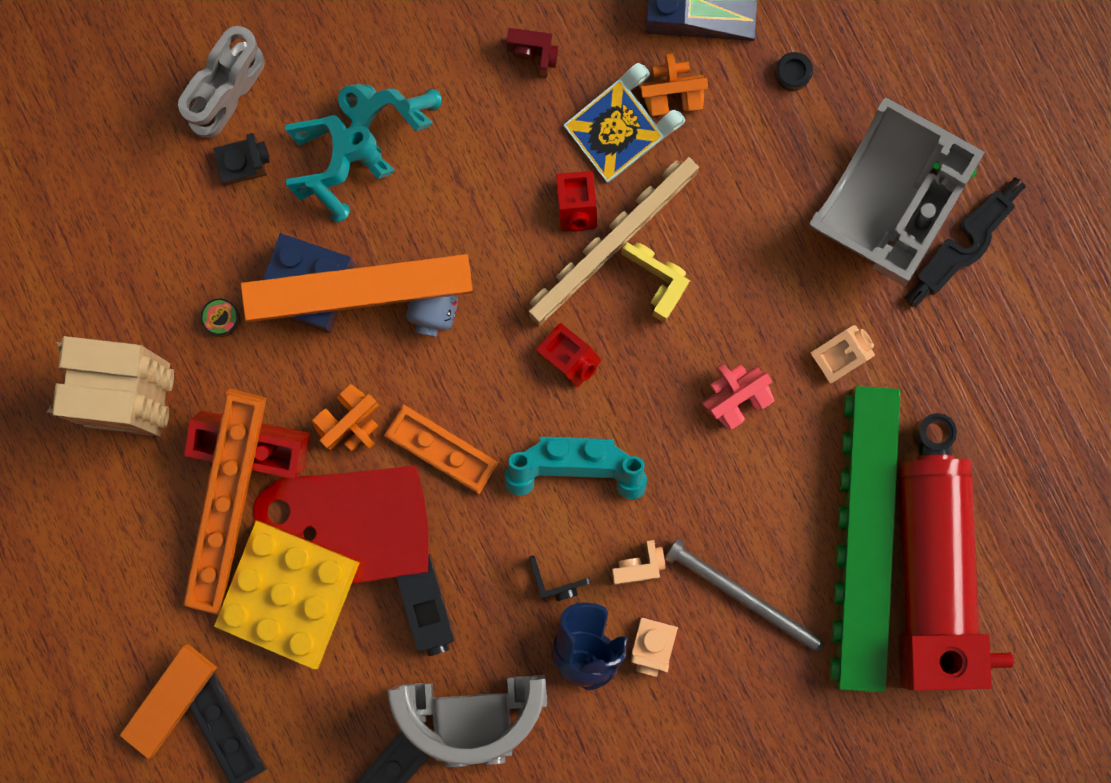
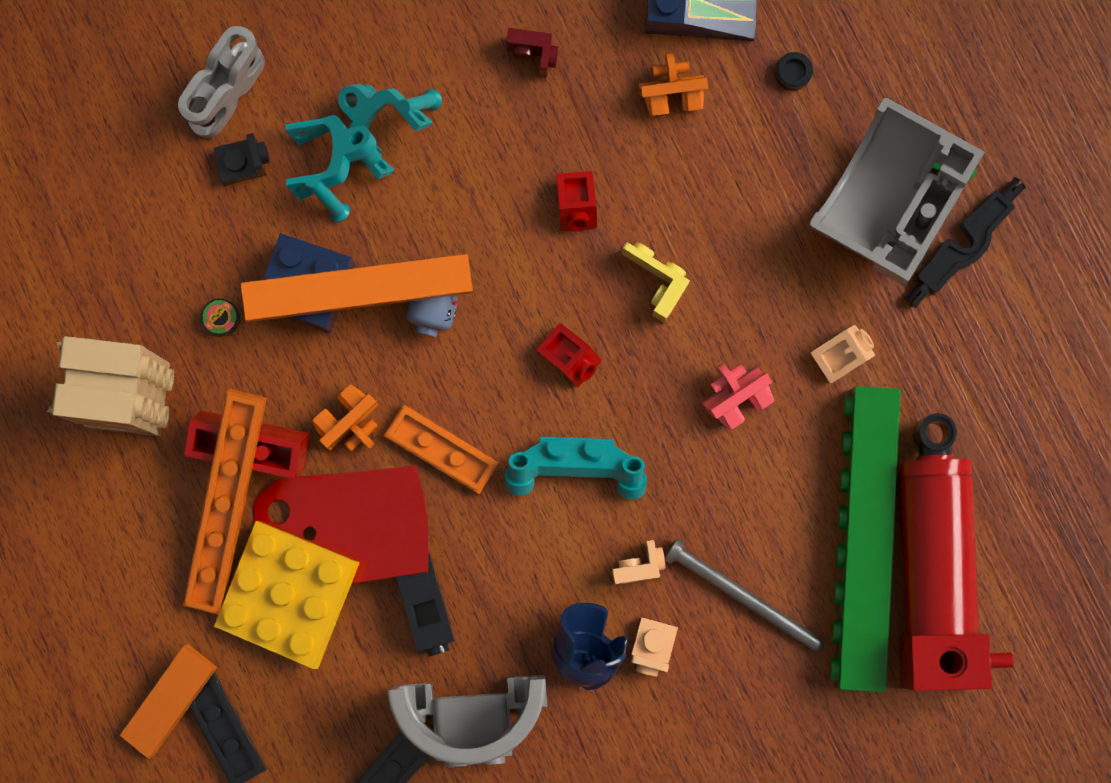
tan plate [529,157,699,327] -> none
black bracket [529,555,591,602] -> none
flag [564,63,686,183] -> none

